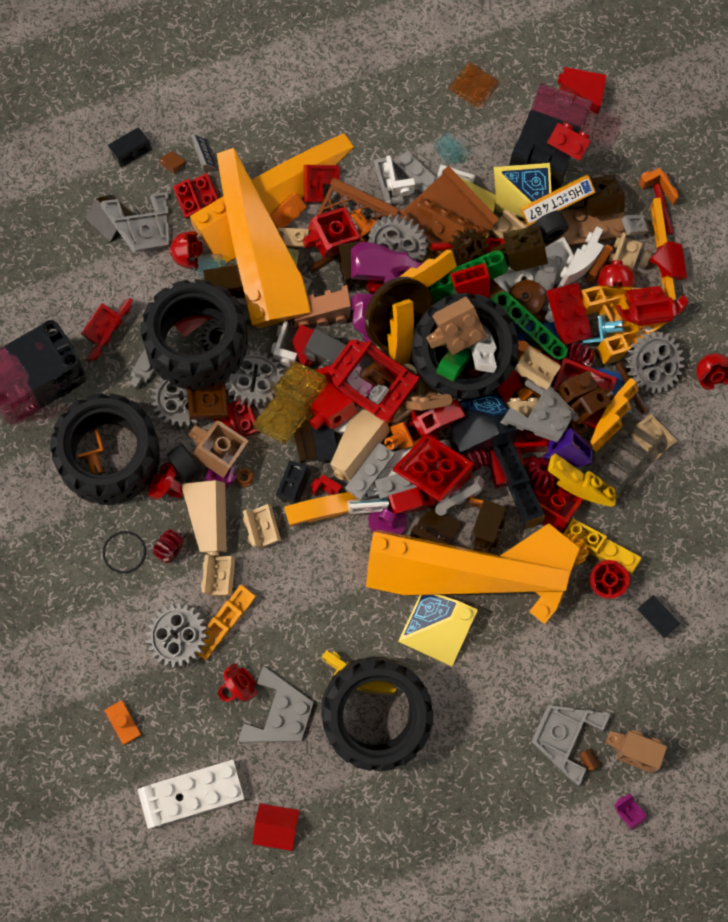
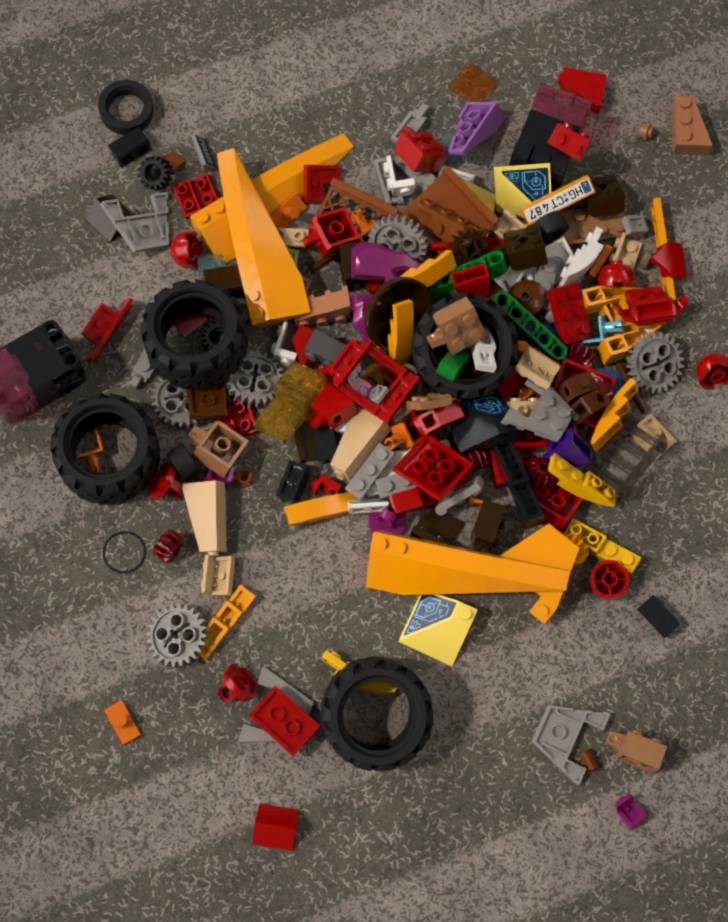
white hinge [137,760,244,830] -> none
tan bracket [243,504,281,549] -> none
orange bracket [638,167,679,205] -> none
red bar [653,183,674,235] -> none
none -> black tyre [98,80,154,135]
none -> black tyre [138,156,174,190]
none -> red plate [248,686,320,757]
none -> light grey hinge [391,103,429,144]
none -> red hinge [395,127,449,172]
none -> medium lavender wedge [448,102,505,155]
none -> nougat plate [639,123,654,141]
none -> nougat wedge [671,96,713,155]

